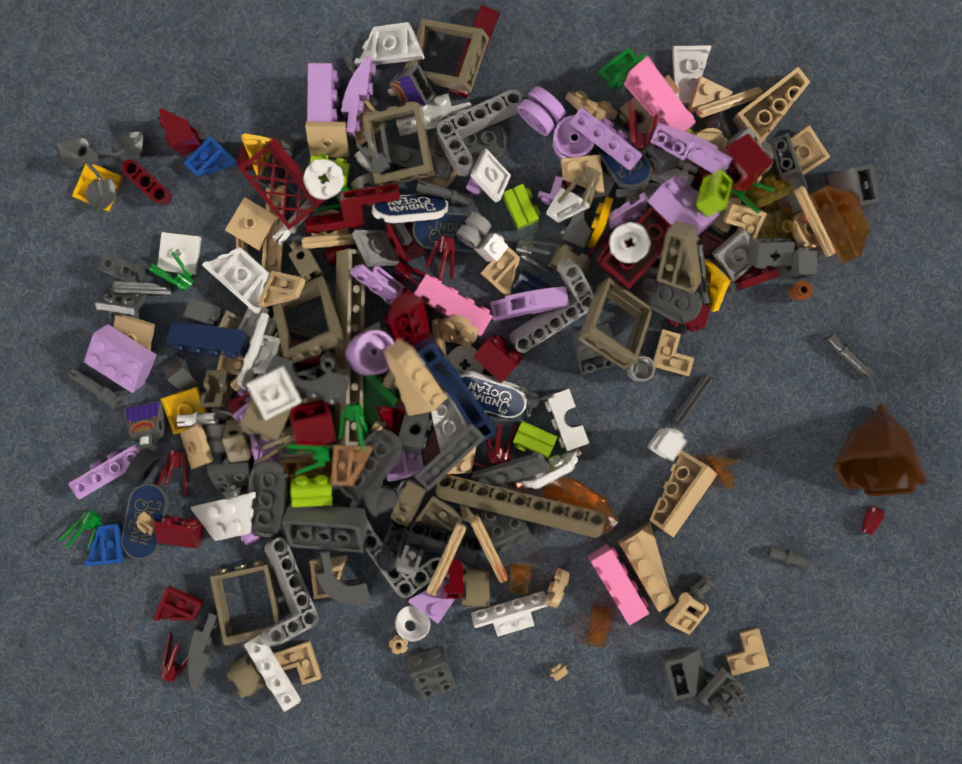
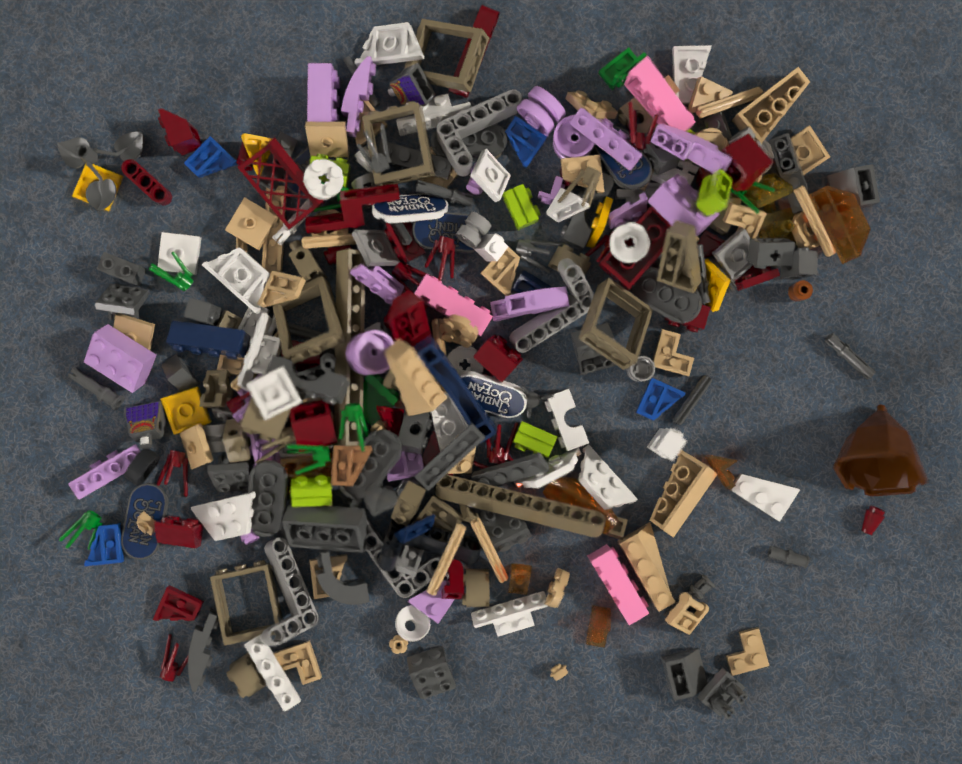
dark grey axle [112,281,172,295] -> none
white pin [177,412,219,427] -> none
dark grey plate [222,484,241,500] -> none
none -> dark blue slope [394,514,435,544]
none -> blue wing [505,116,547,169]
none -> white wing [578,444,638,510]
none -> dark tan plate [604,515,628,540]
none -> blue wing [635,378,685,420]
none -> white wing [730,474,800,522]

